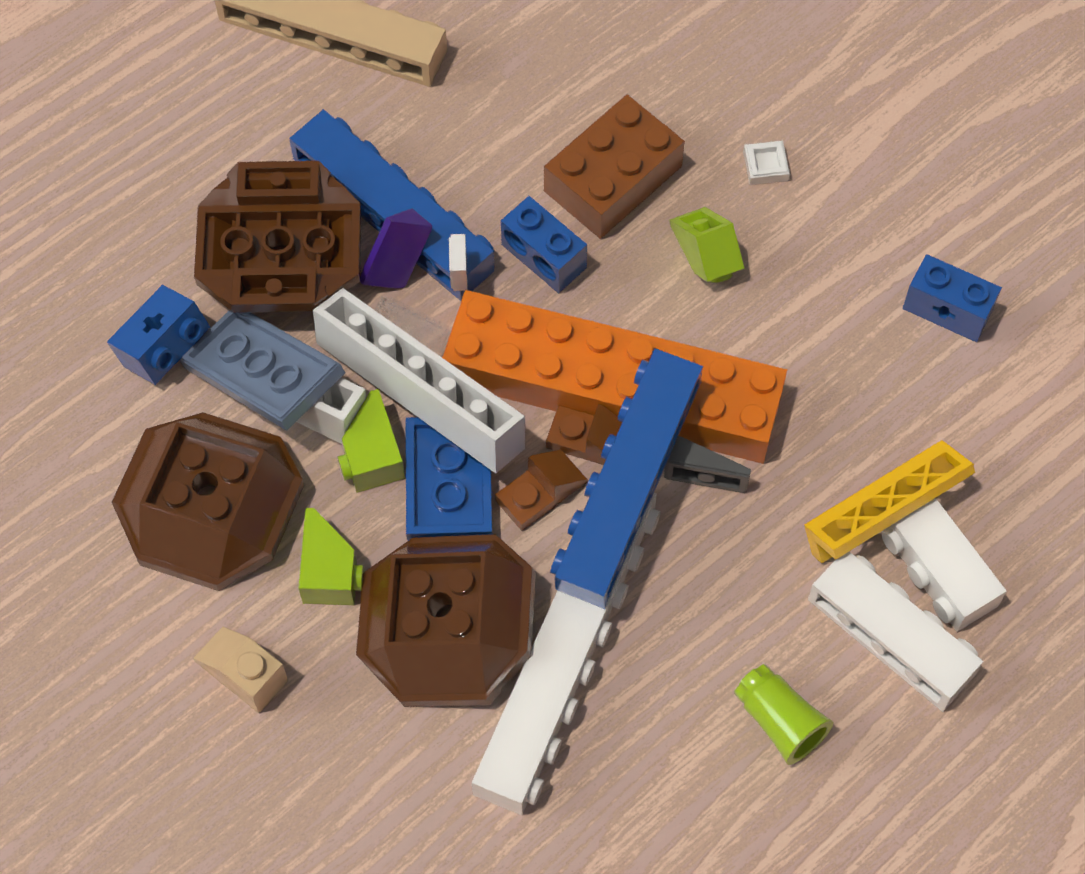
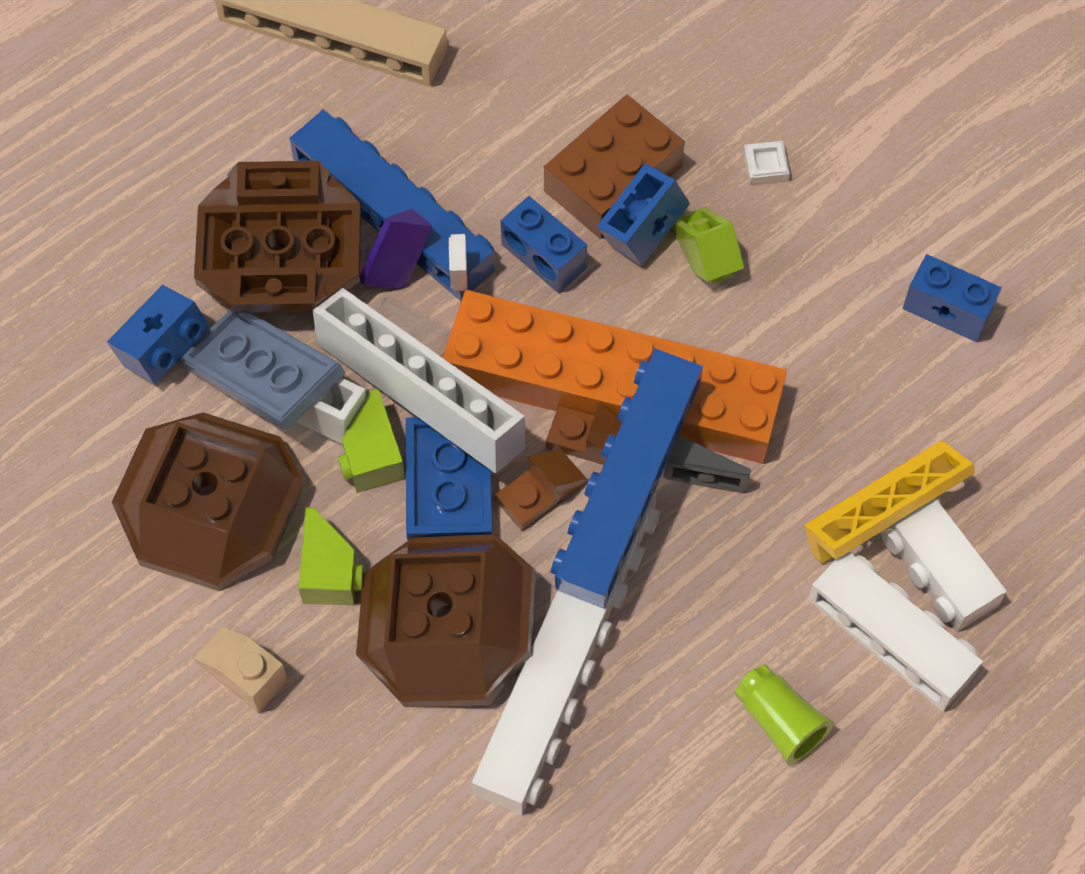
none -> blue brick [597,163,690,266]

